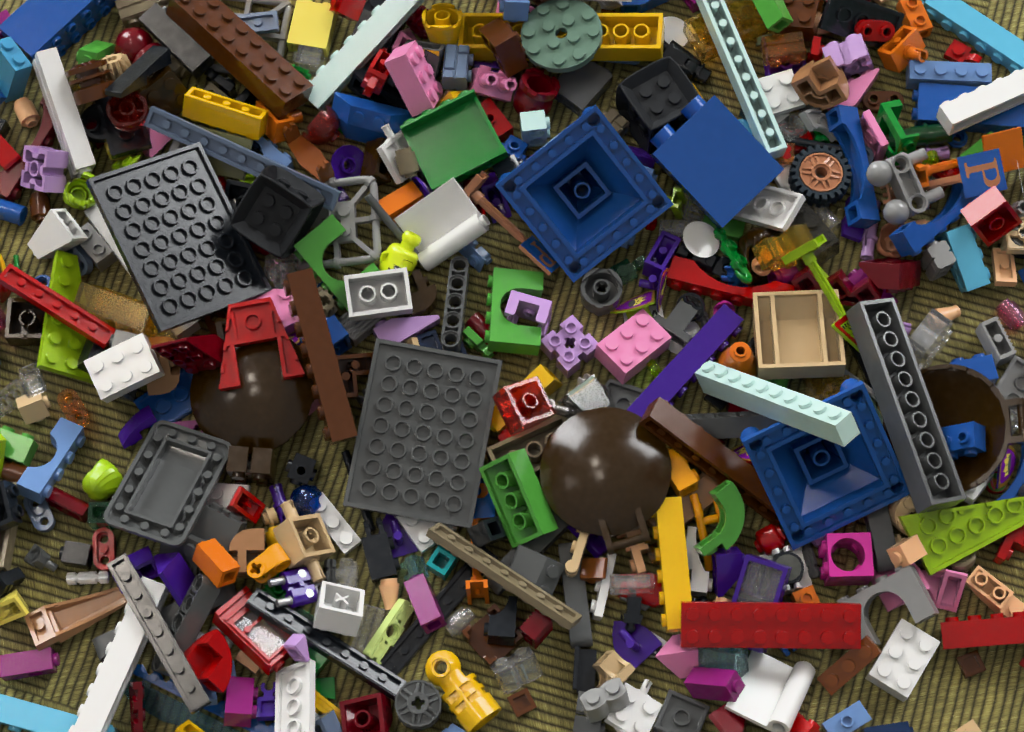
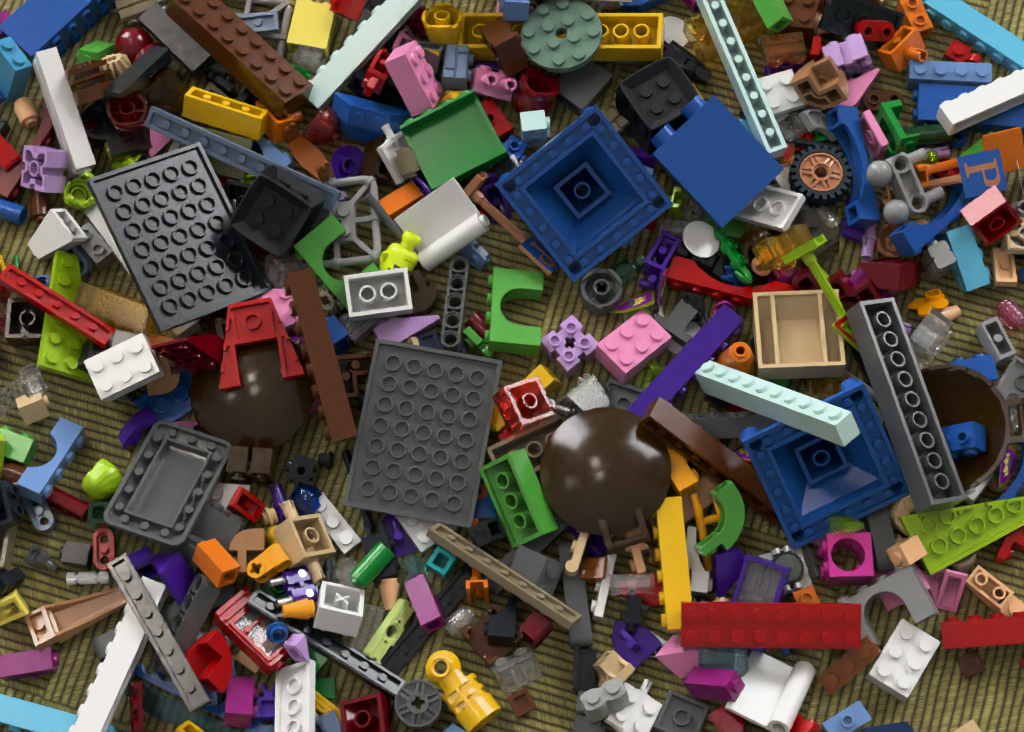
clear orange plate [57,389,90,427] -> none
lavender panel [504,290,552,339] -> none
red head [753,524,787,556] -> none
none -> blue plate [266,622,288,644]
none -> light orange cone [282,598,315,620]
none -> black piece [318,451,334,470]
none -> green brick [350,541,395,589]
none -> clear neon green slope [829,516,864,533]
none -> light orange plate [907,289,949,317]

